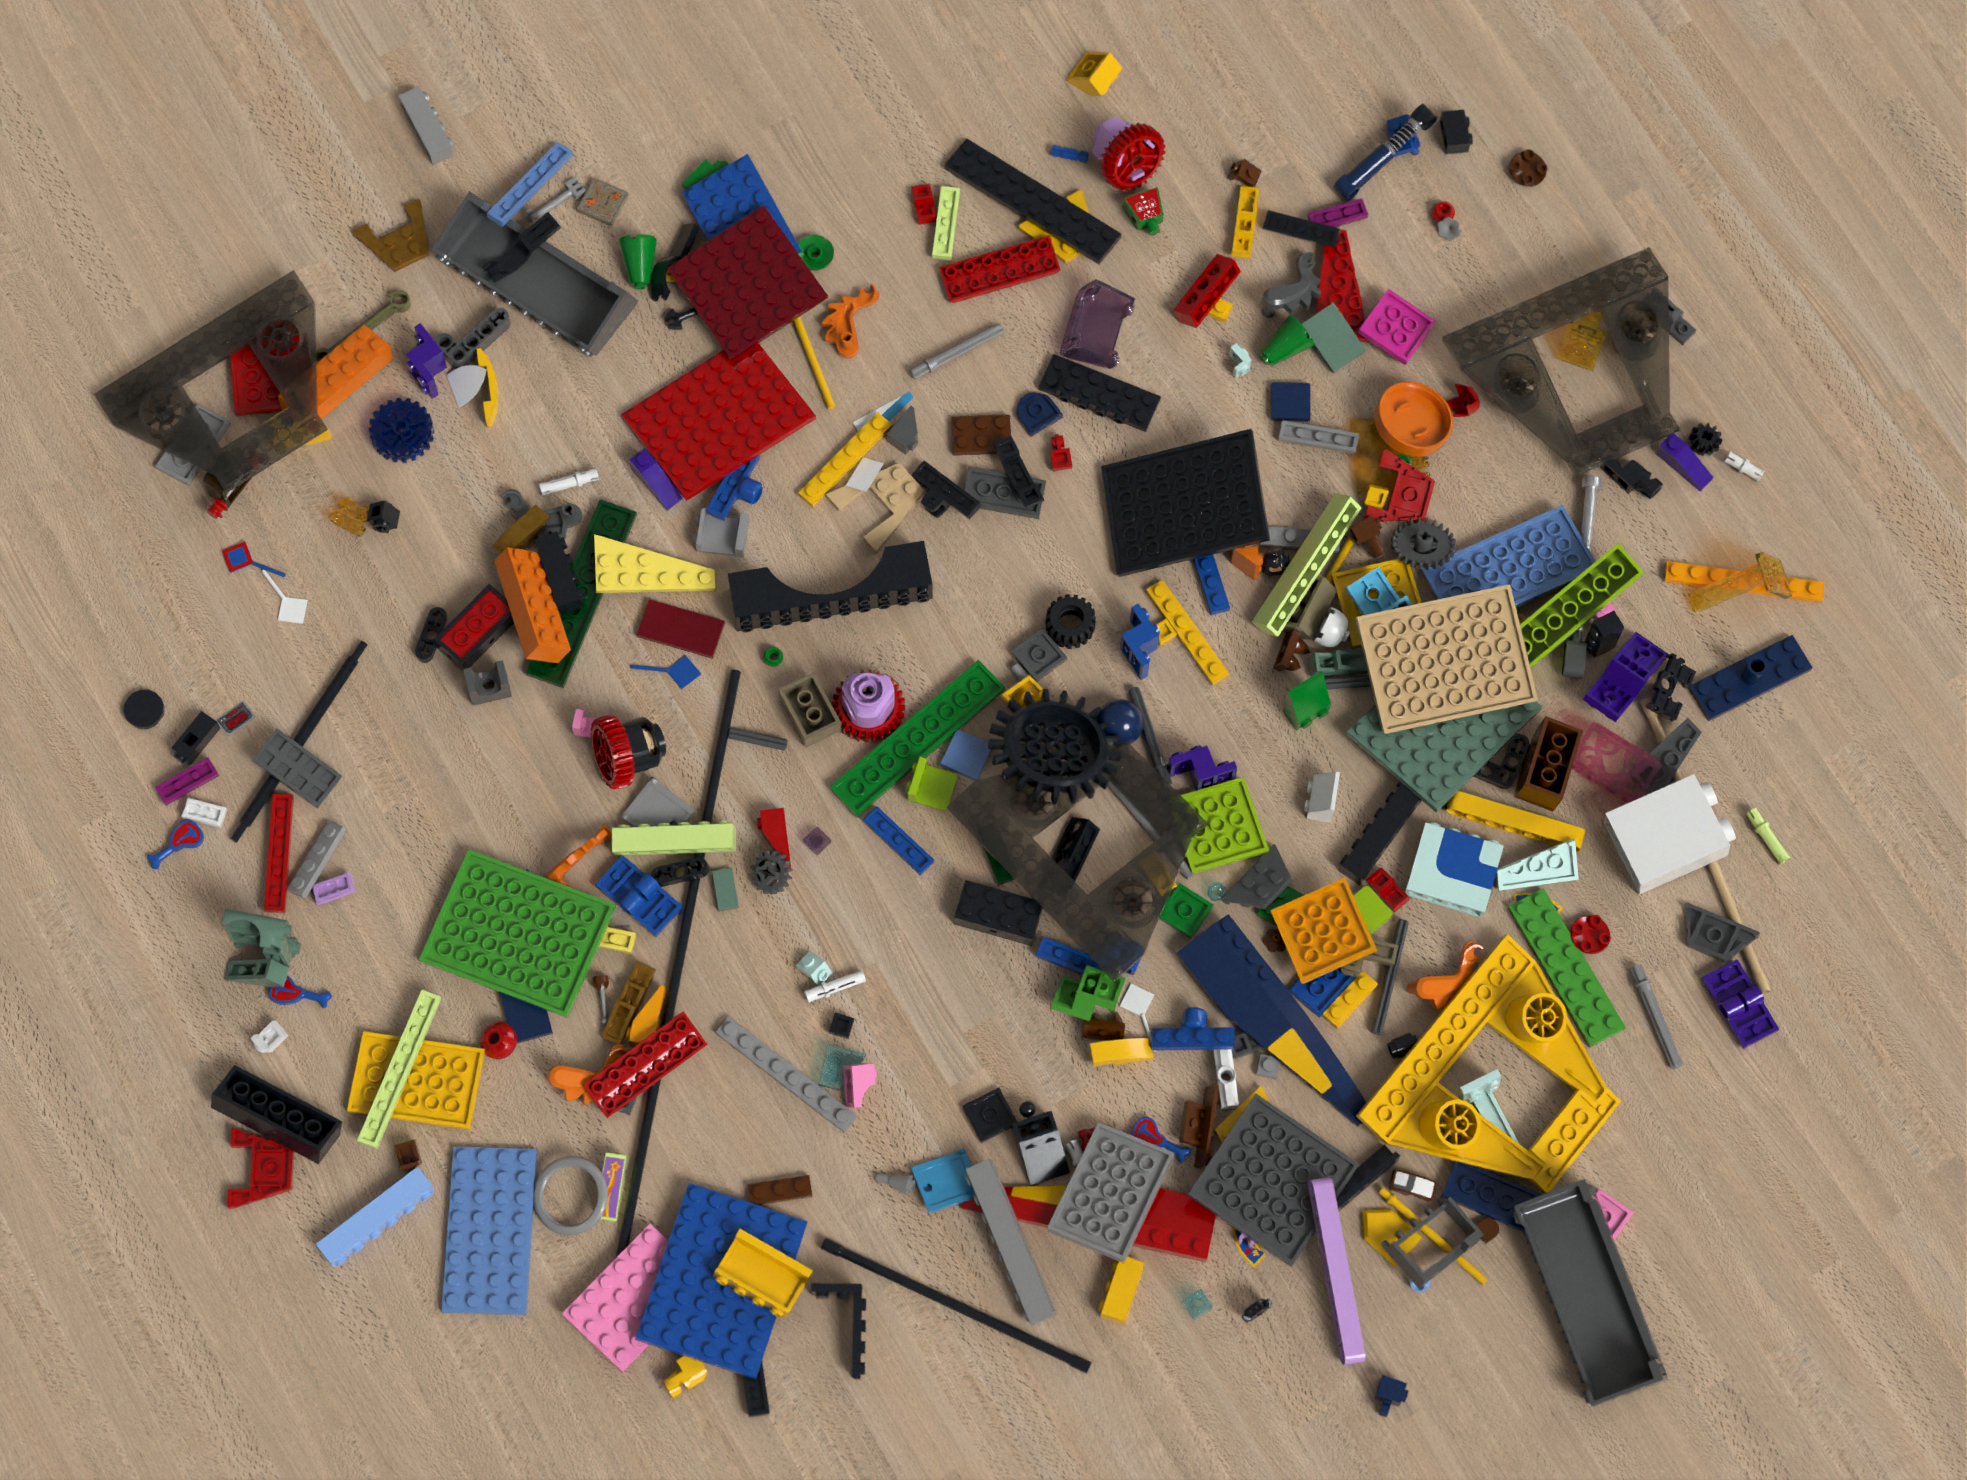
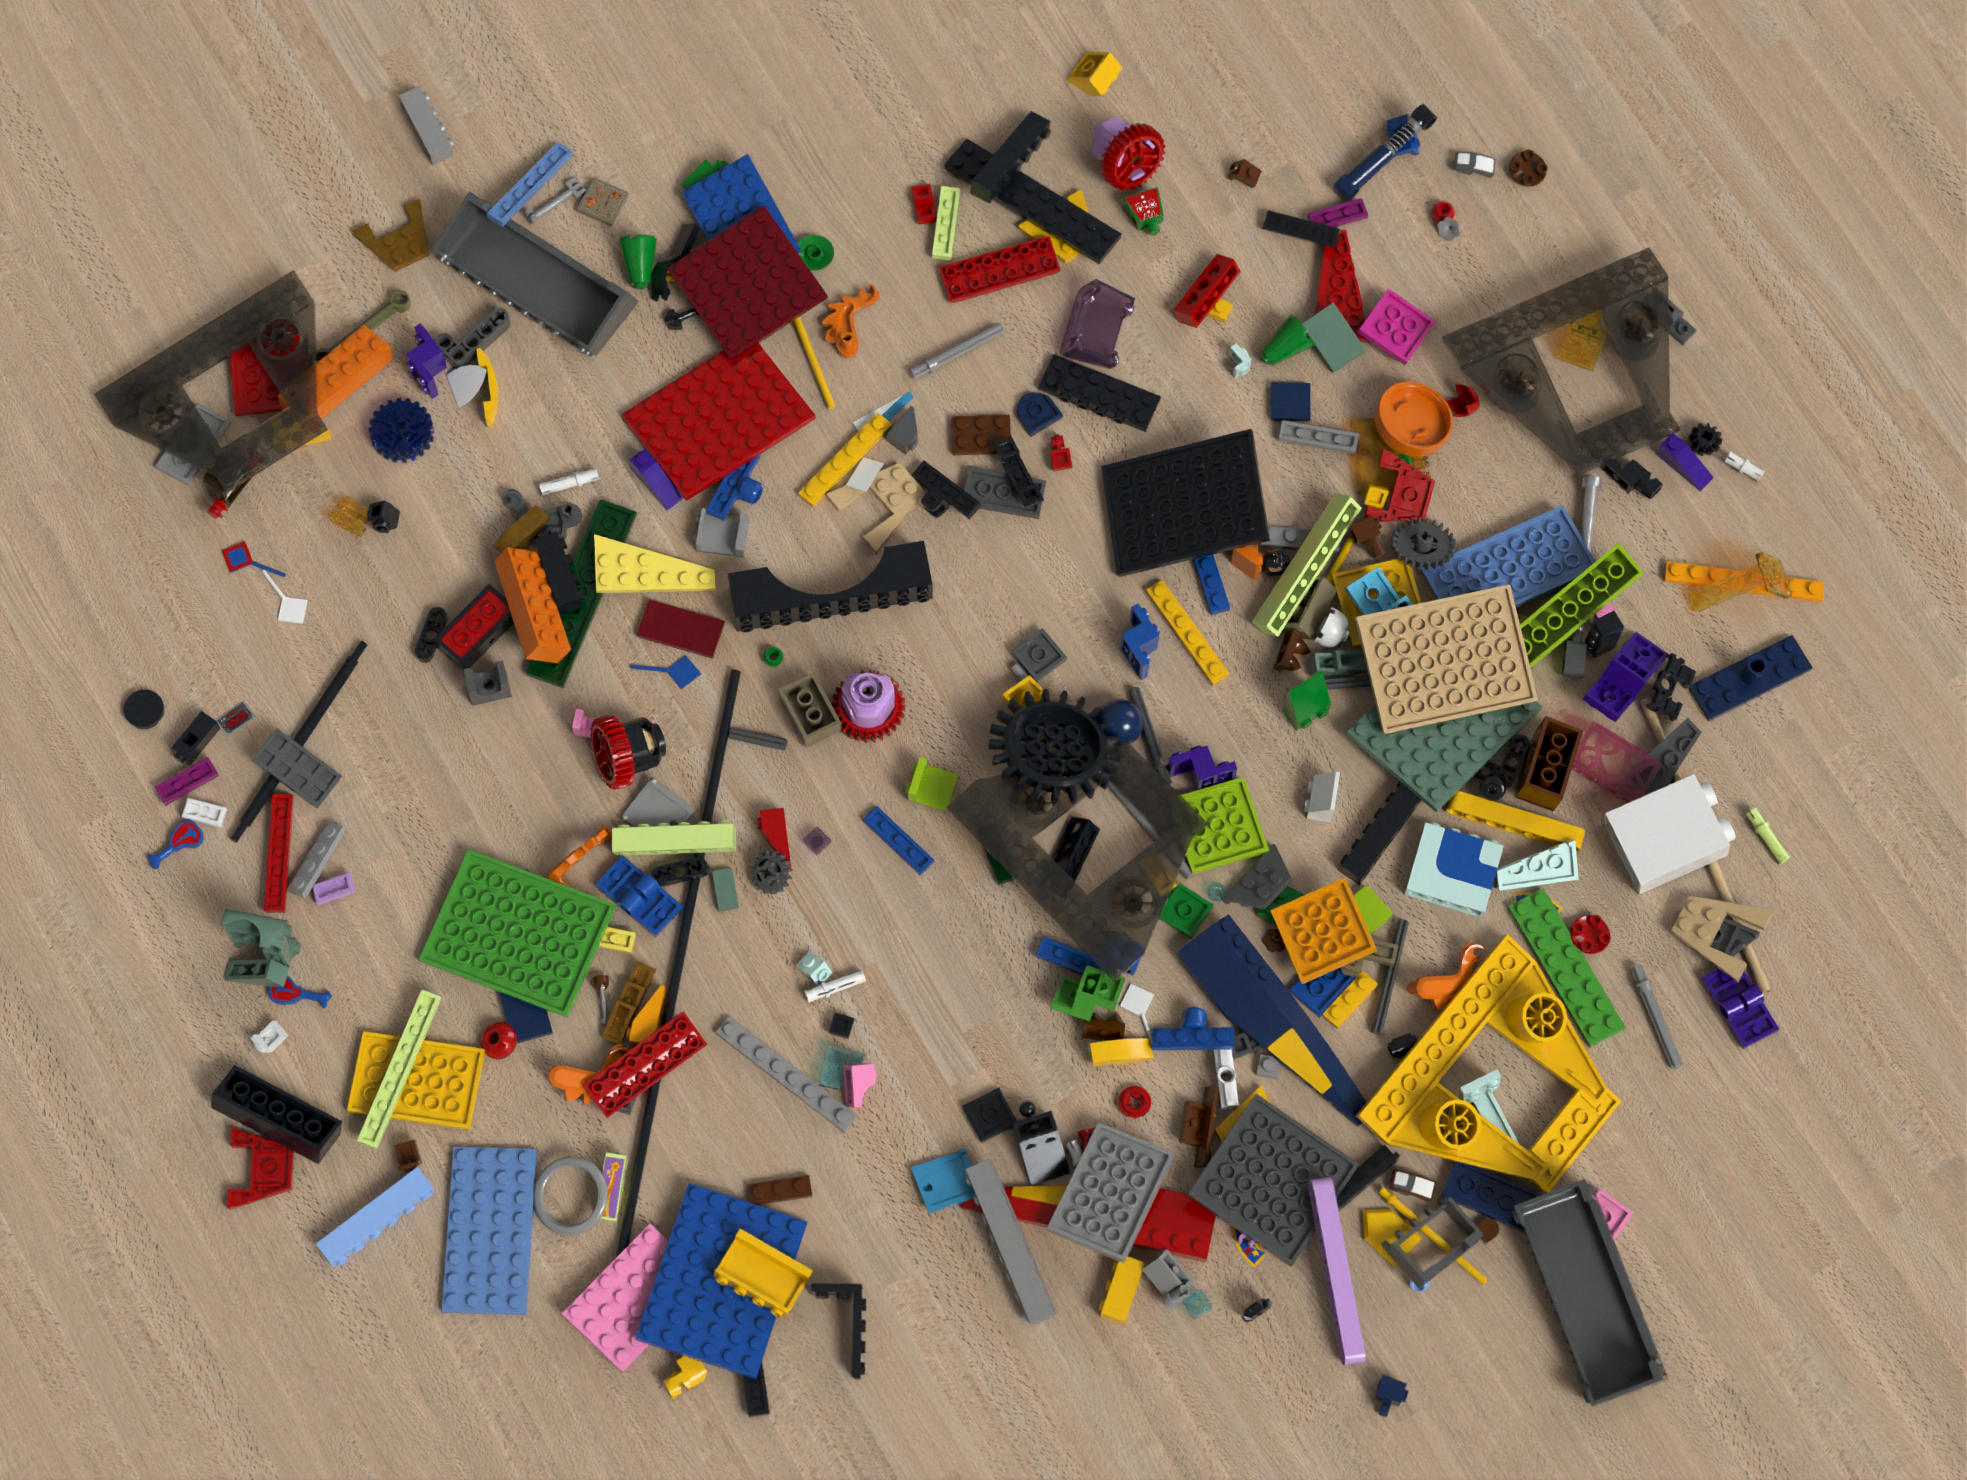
black piece [482,212,562,283] -> none
black piece [821,1238,1092,1374] -> none
green plate [830,660,1006,817] -> none
light grey cone [876,1173,915,1195] -> none
medium blue tile [940,730,992,782] -> none
black brick [954,880,1044,946] -> none
black tyre [1046,594,1096,649] -> none
blue axle [1051,145,1089,163] -> none
blue piece [1131,1117,1191,1163] -> none
yellow tile [1156,619,1177,646] -> none
yellow slope [1231,186,1260,259] -> none
dark grey animal [1262,252,1321,318] -> none
red slope [1366,867,1410,913] -> none
black brick [1440,109,1473,155] -> none
none -> black brick [970,111,1051,204]
none -> red gear [1118,1086,1151,1119]
none -> light grey hinge [1142,1249,1194,1310]
none -> slope [1453,151,1496,178]
none -> black head [1480,773,1507,801]
none -> tan wing [1671,896,1773,983]

